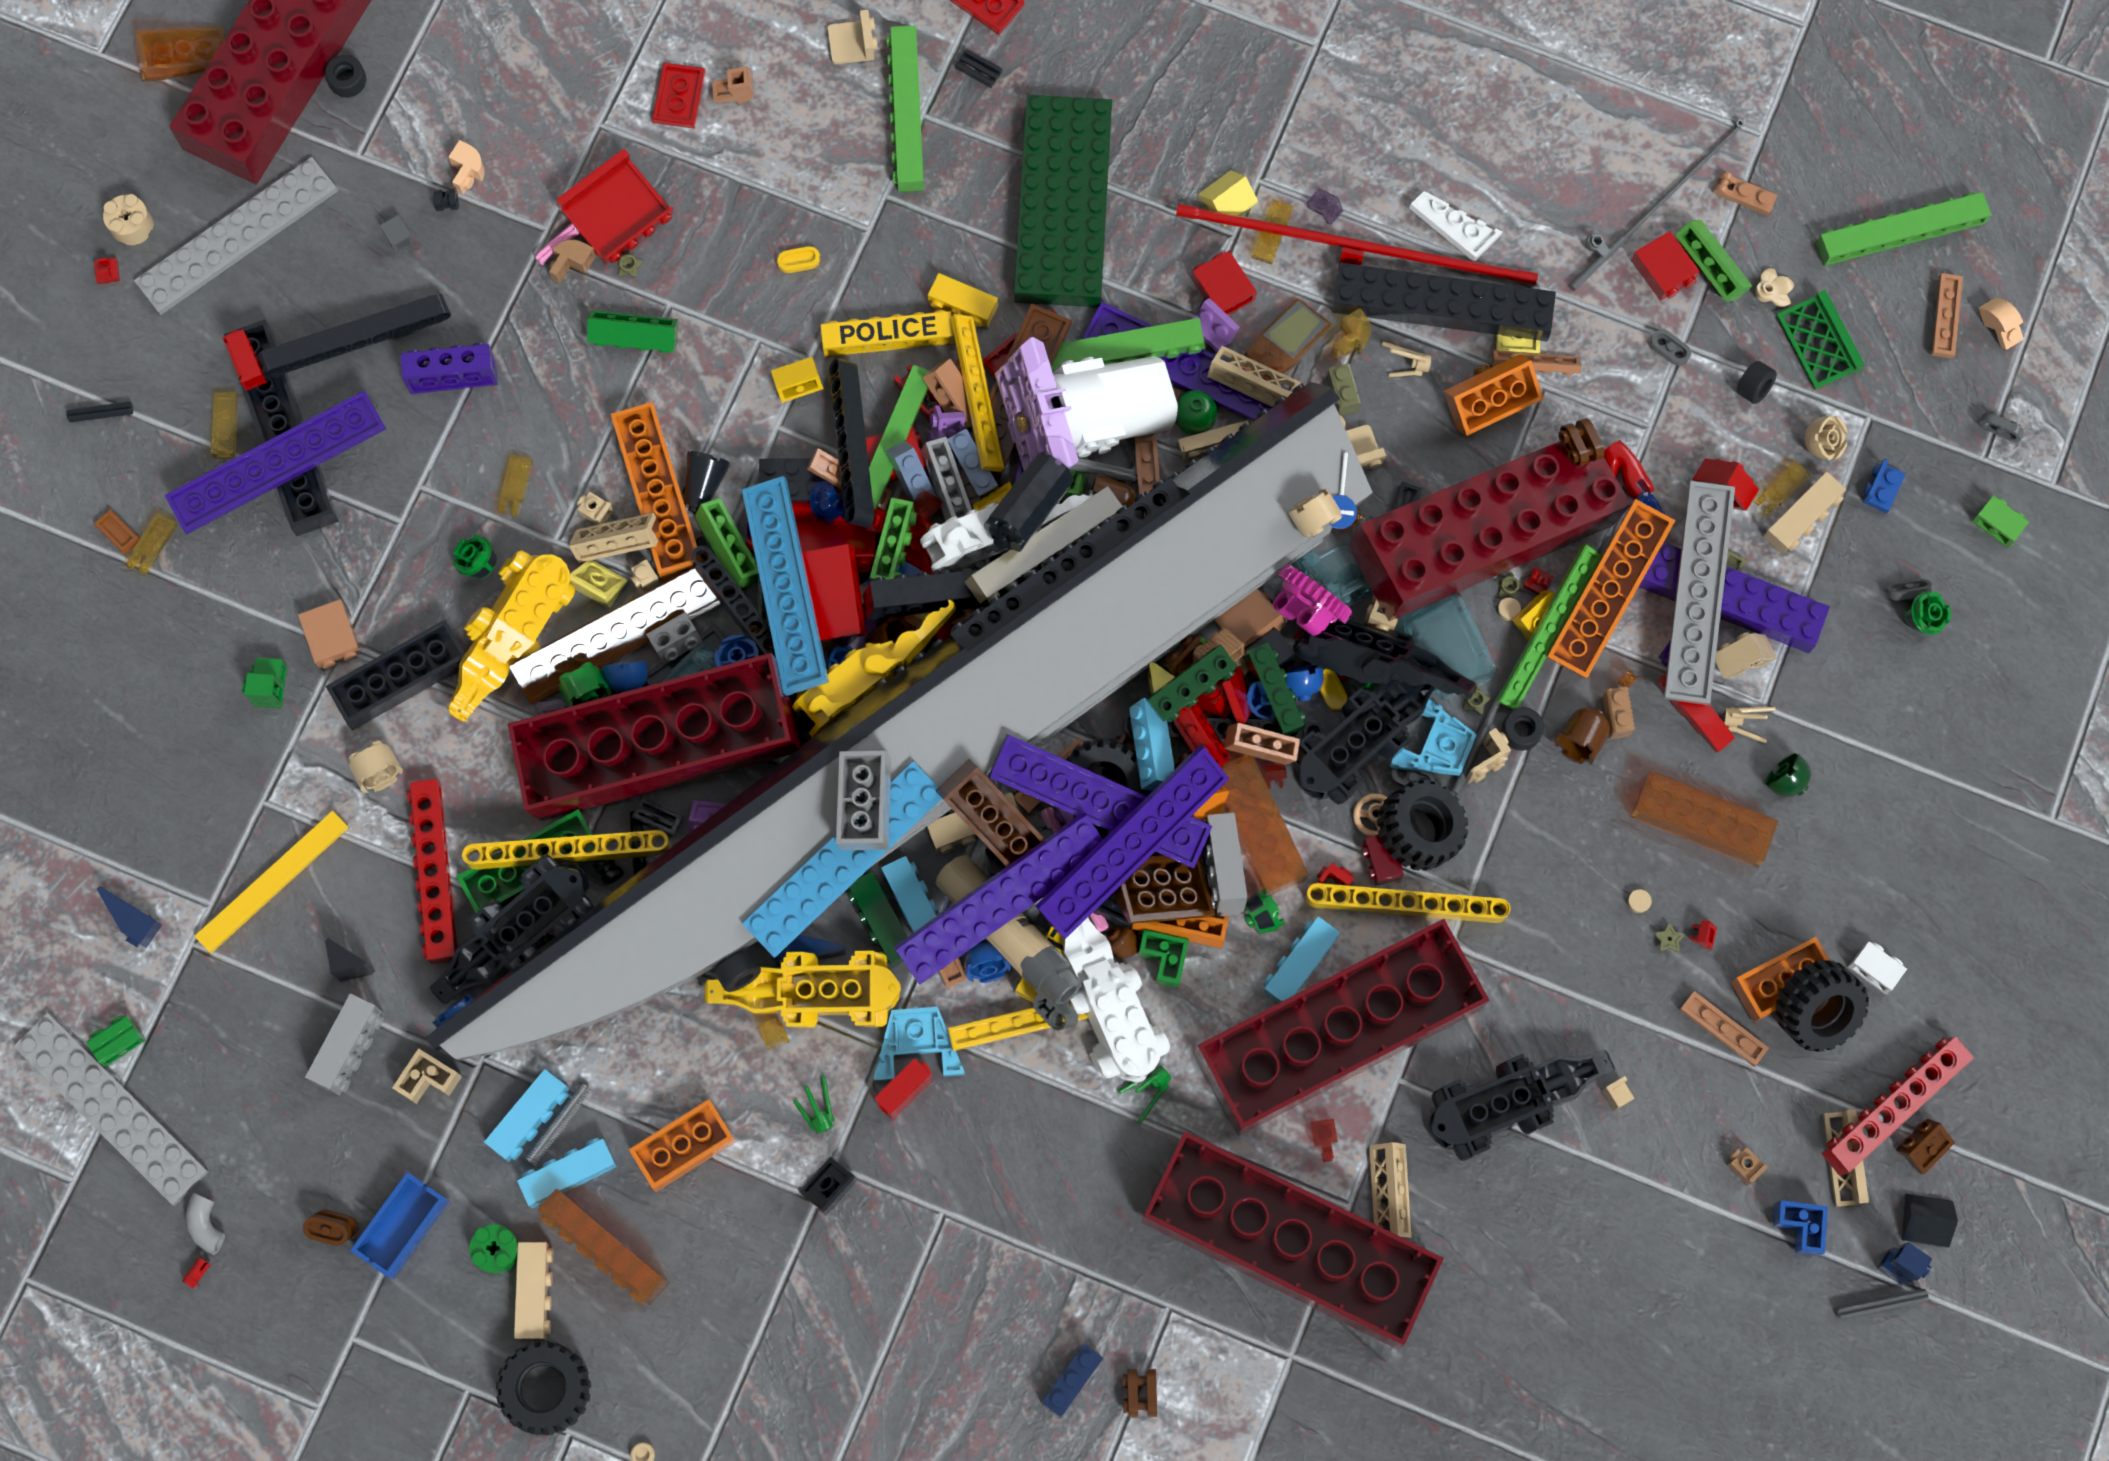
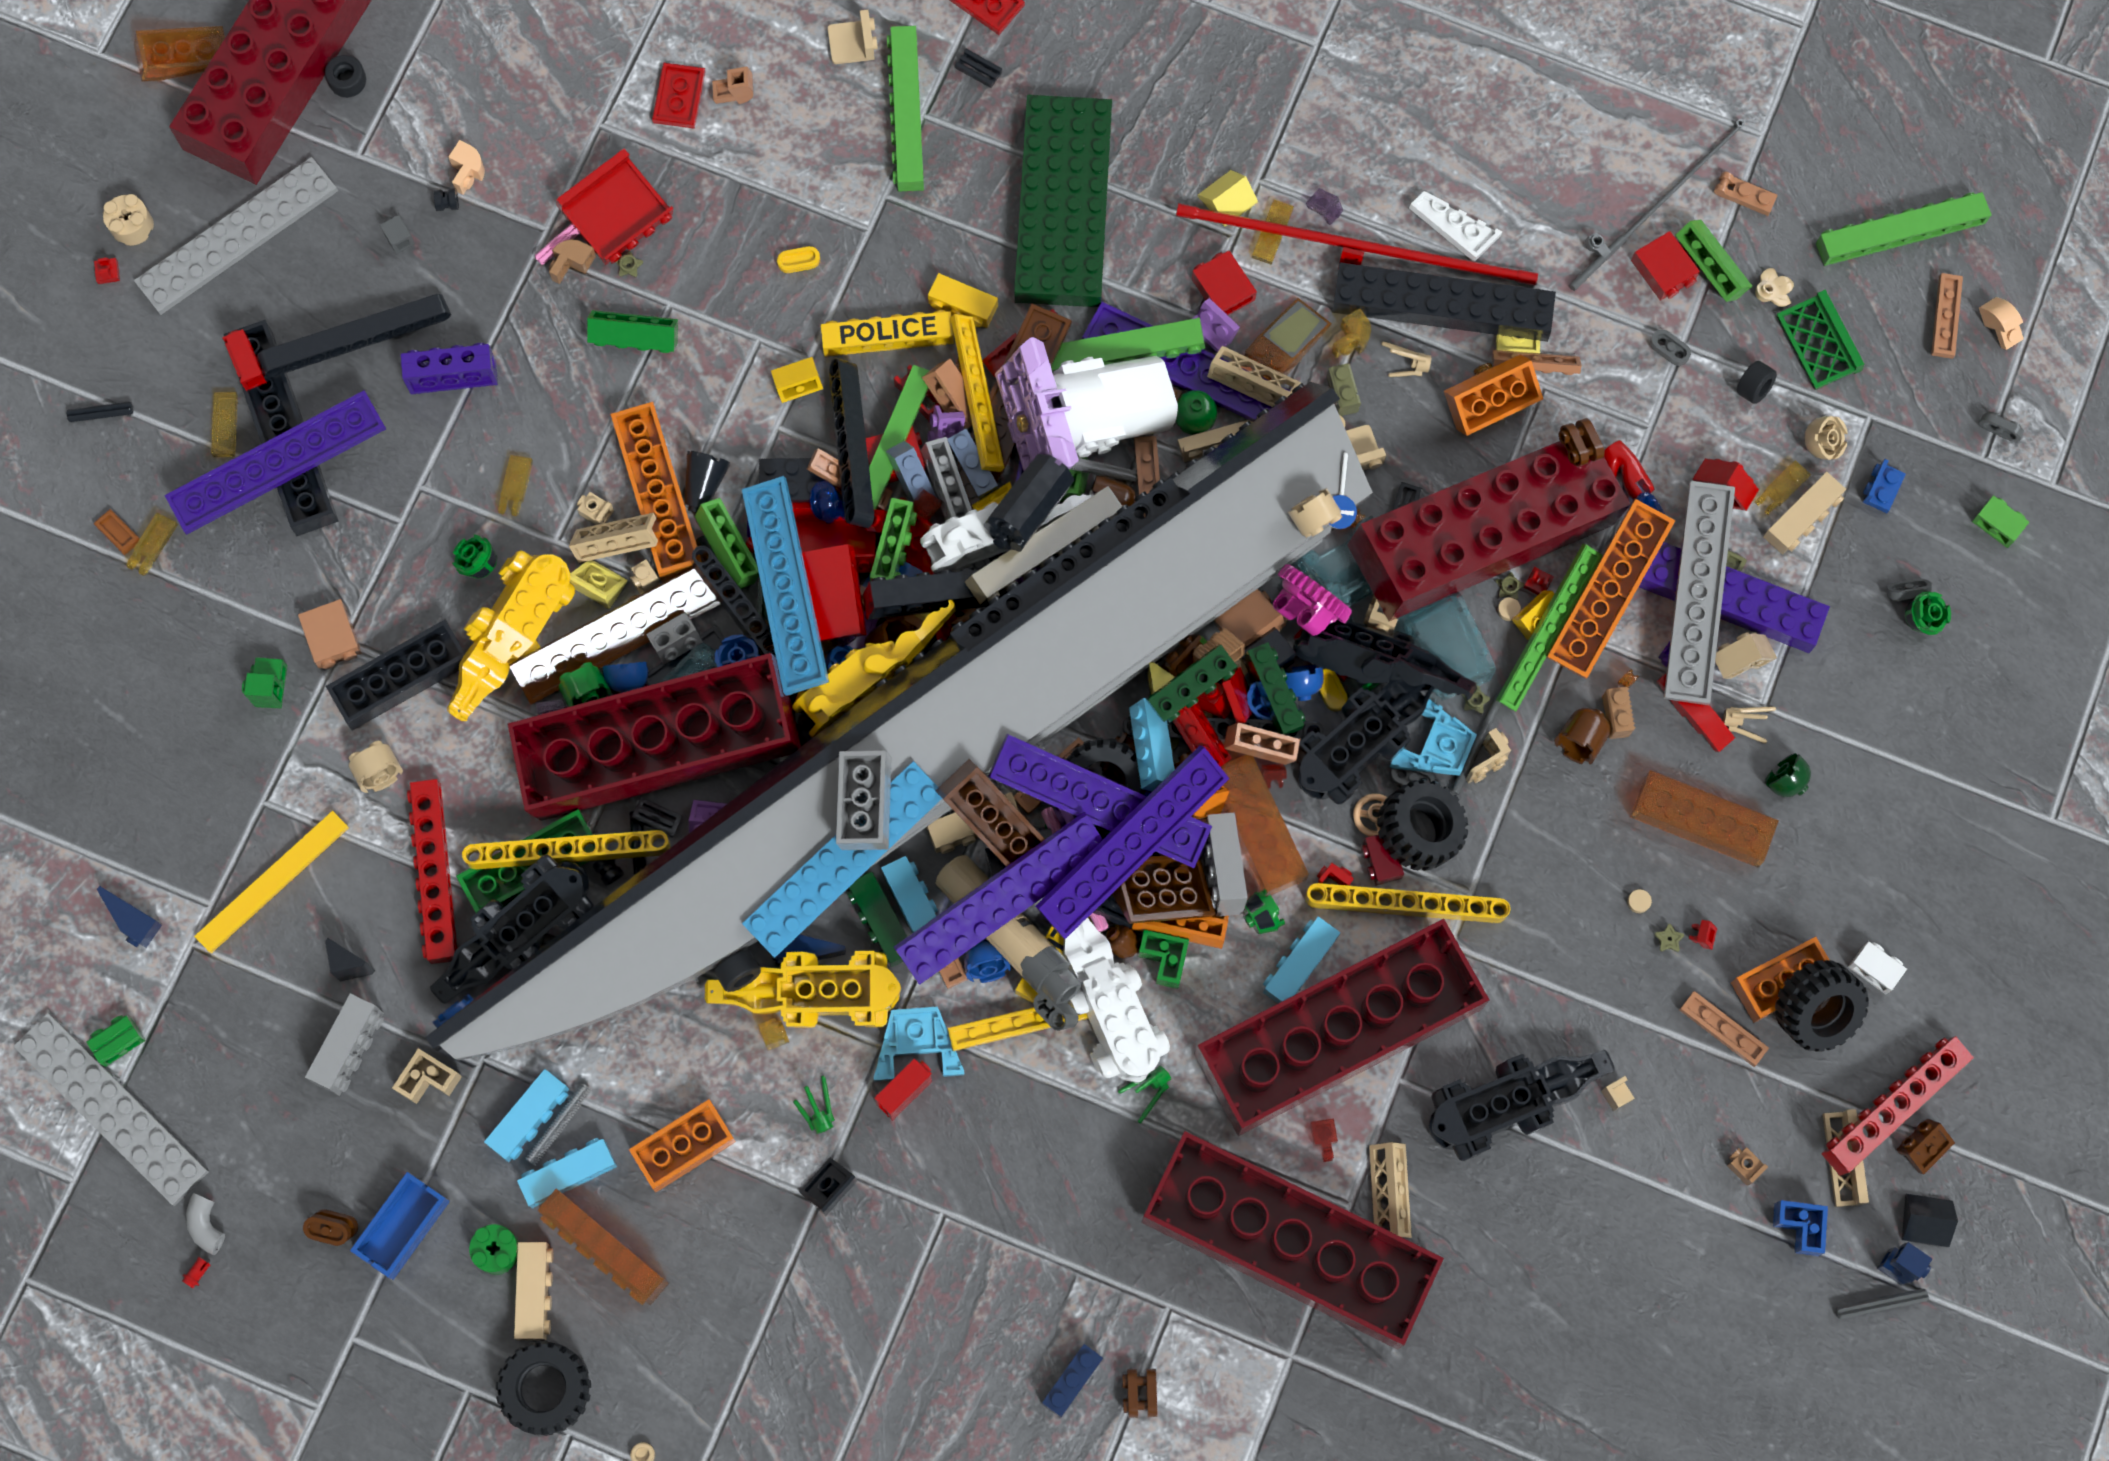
black tyre [1501,707,1544,751] -> none

